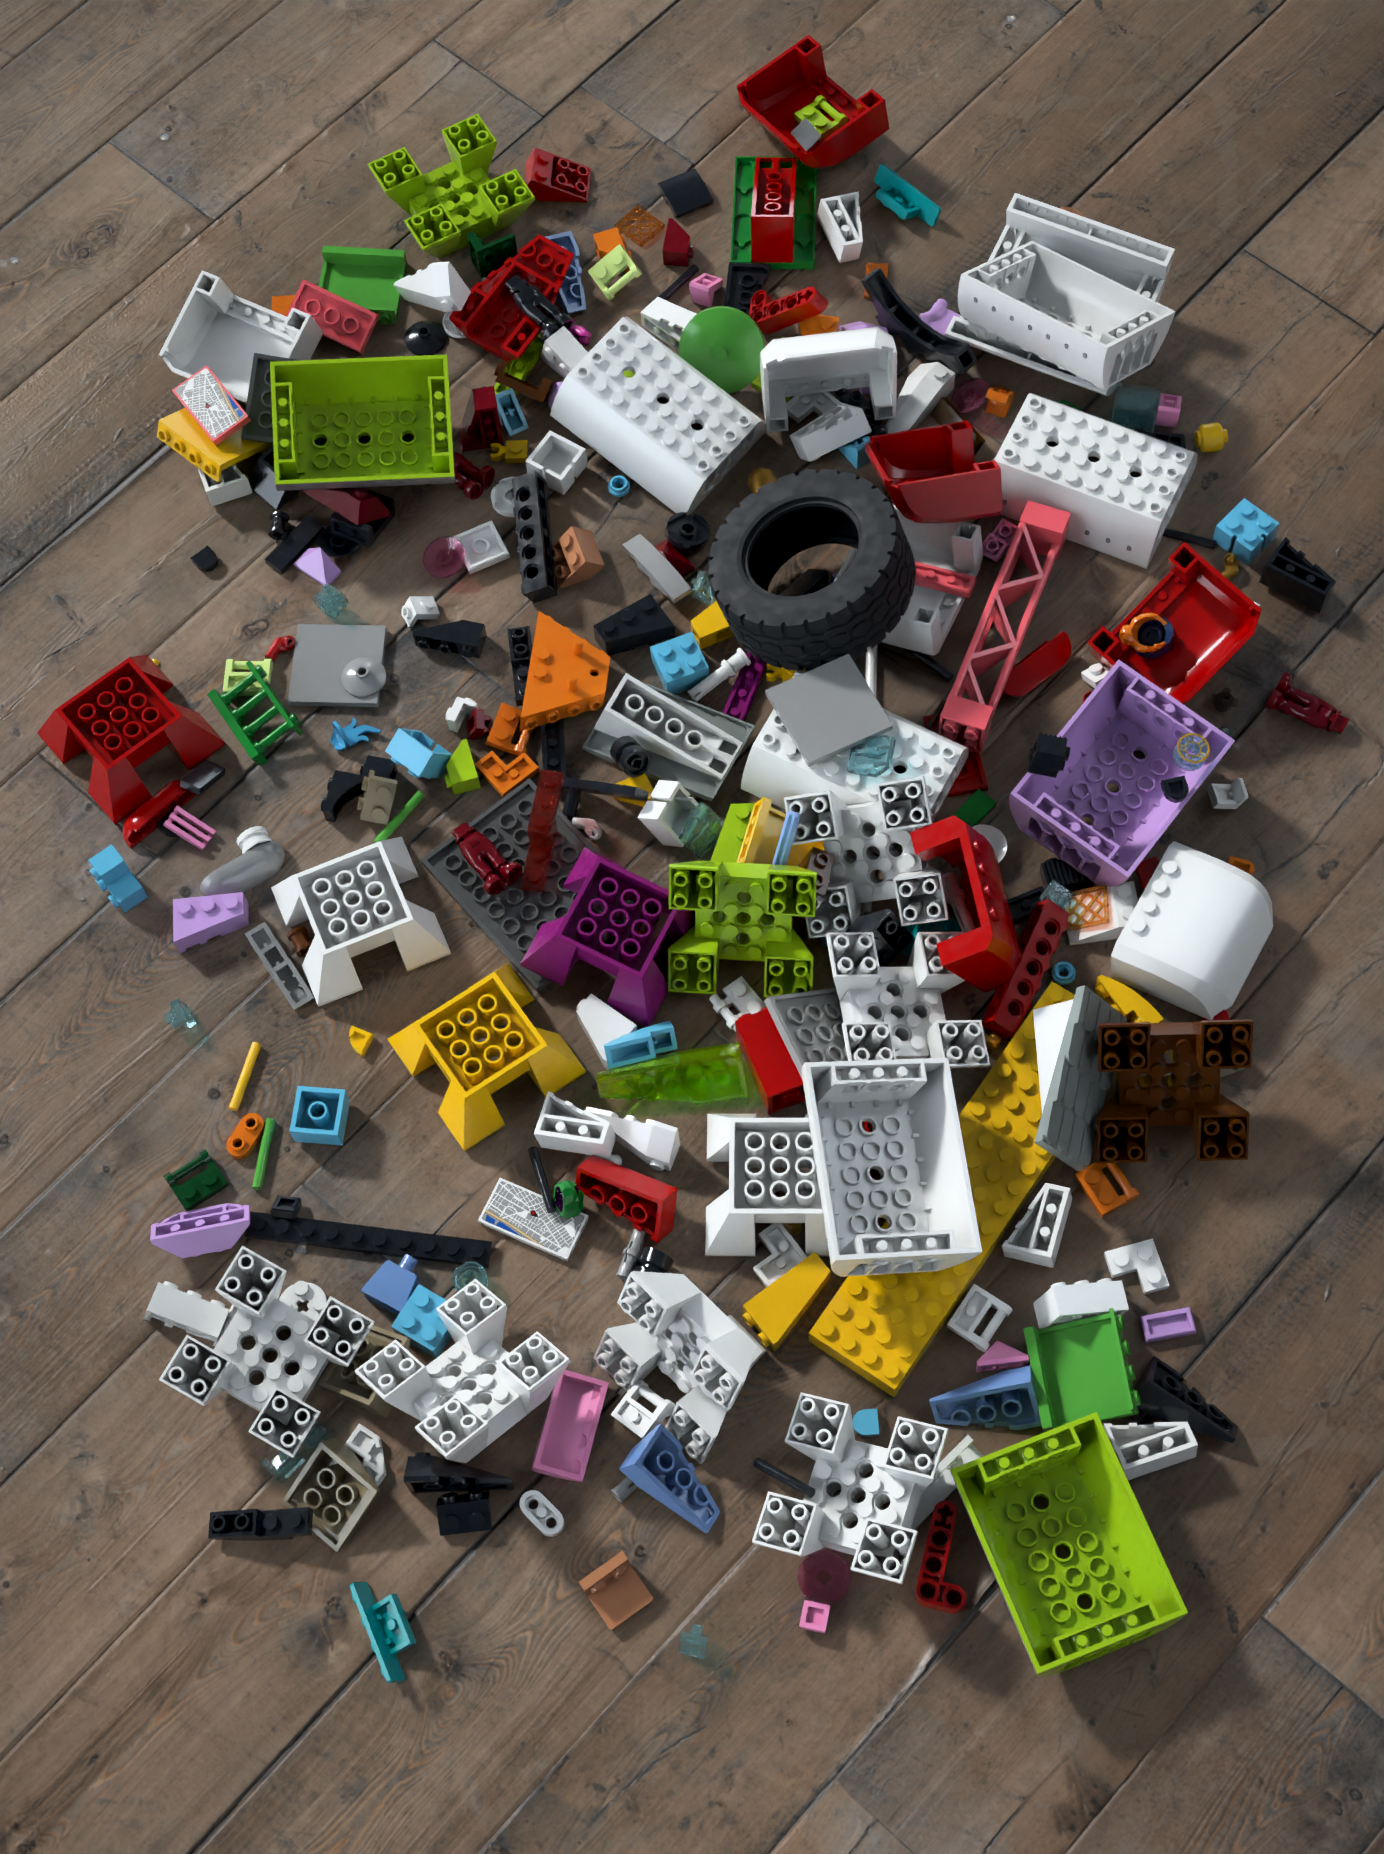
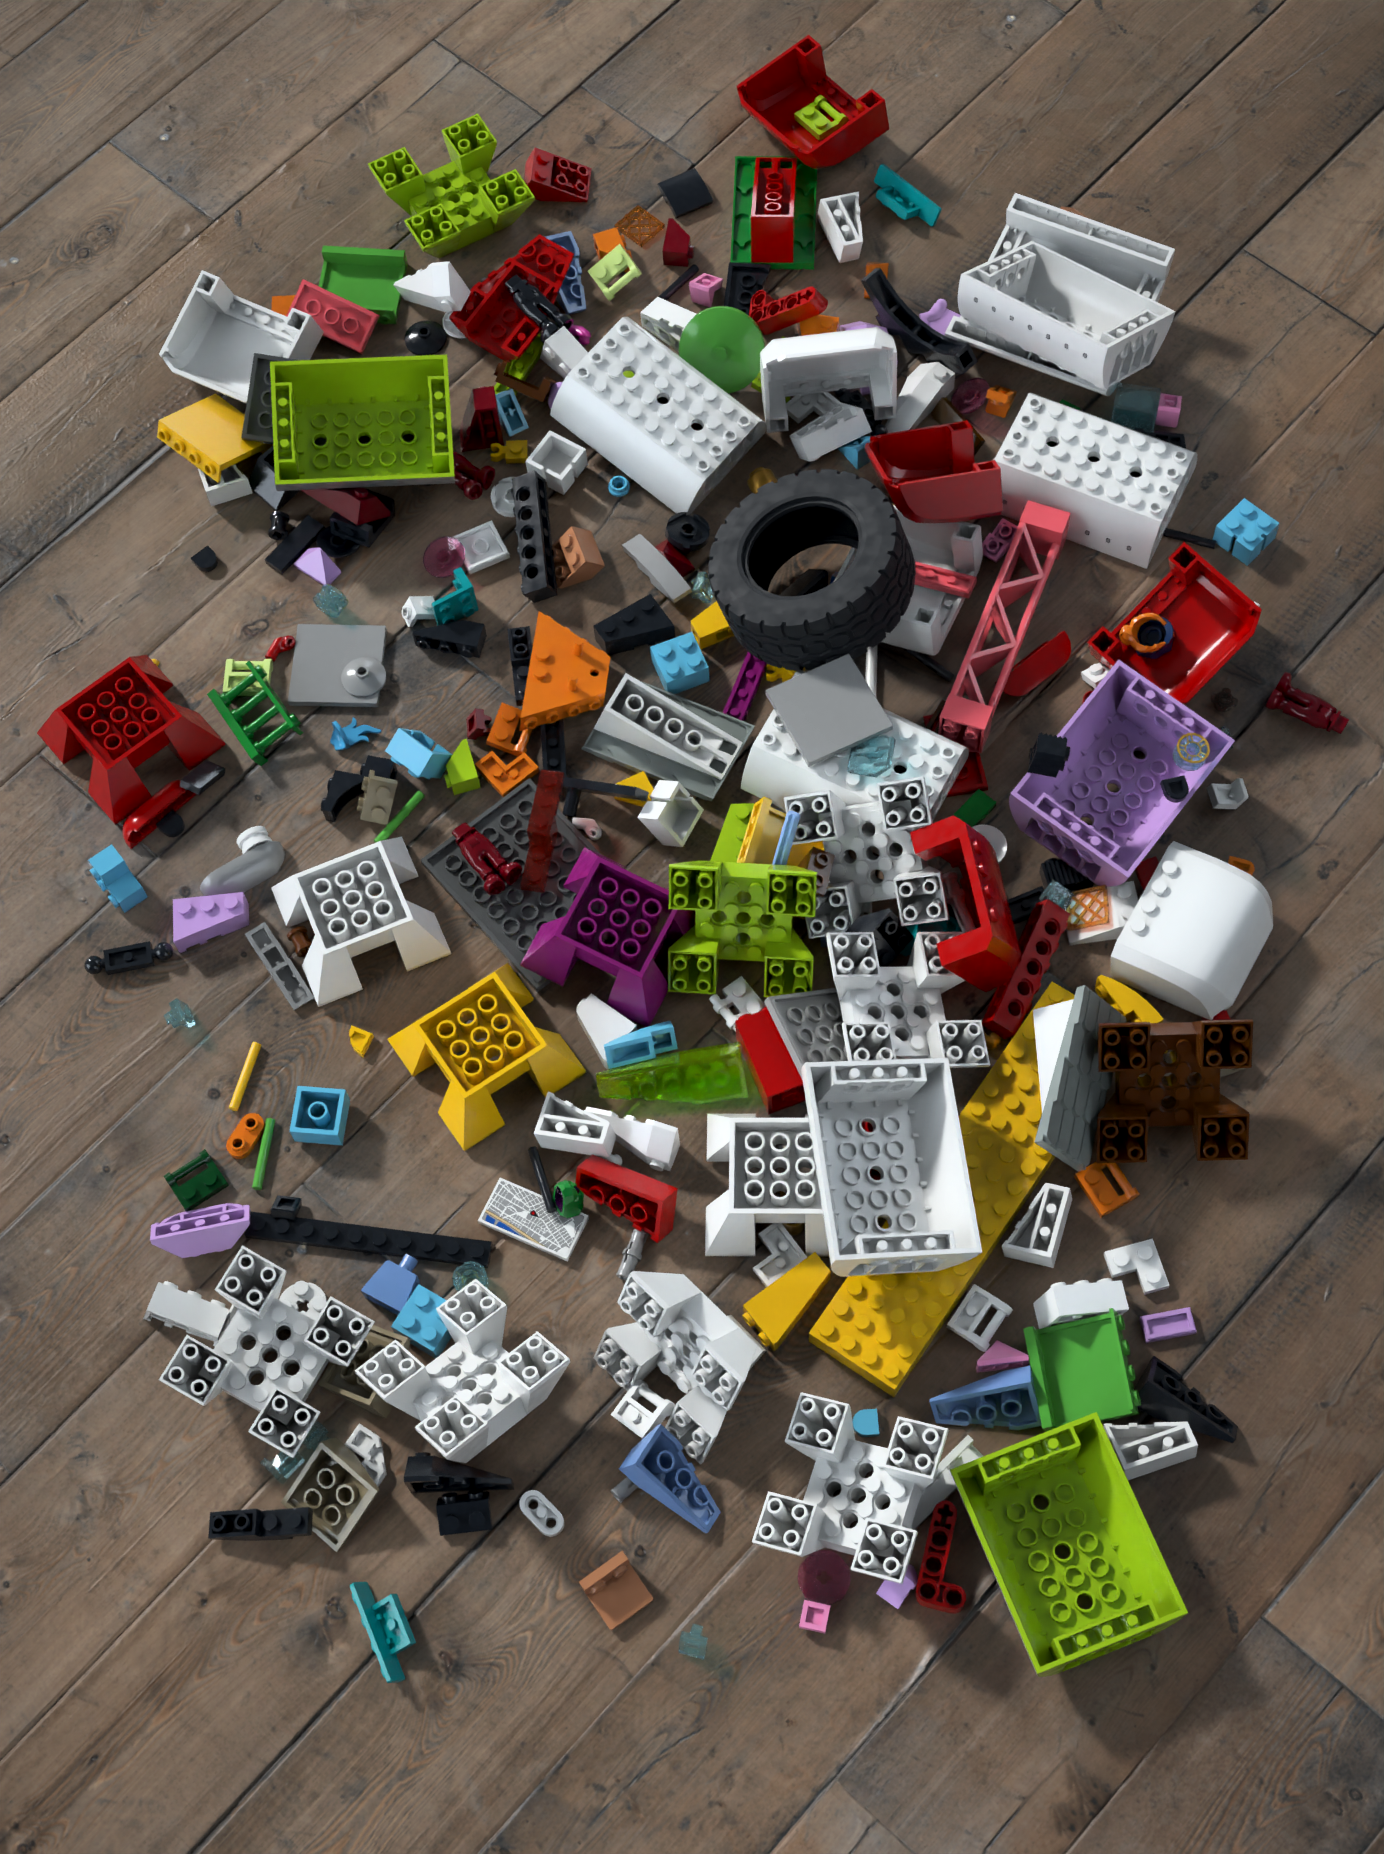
bright pink tile [164,806,216,851] -> none
tile [172,365,251,446] -> none
white bracket [445,697,479,733] -> none
dark green bracket [466,231,518,279] -> none
bright pink slope [530,1370,609,1482] -> none
black wheel [610,736,651,777] -> none
black wheel [634,1247,674,1273] -> none
clear light blue slope [679,802,723,858] -> none
white pin [687,648,752,703] -> none
black bar [753,1458,815,1498] -> none
light grey slope [791,118,821,151] -> none
medium azure plate [1051,961,1076,985] -> none
yellow head [1194,422,1228,453] -> none
pearl gold arm [1221,553,1239,580] -> none
black wedge [1259,537,1336,613] -> none
none -> black plate [84,941,173,975]
none -> teal bracket [432,567,479,626]
none -> lavender tile [876,1564,918,1609]

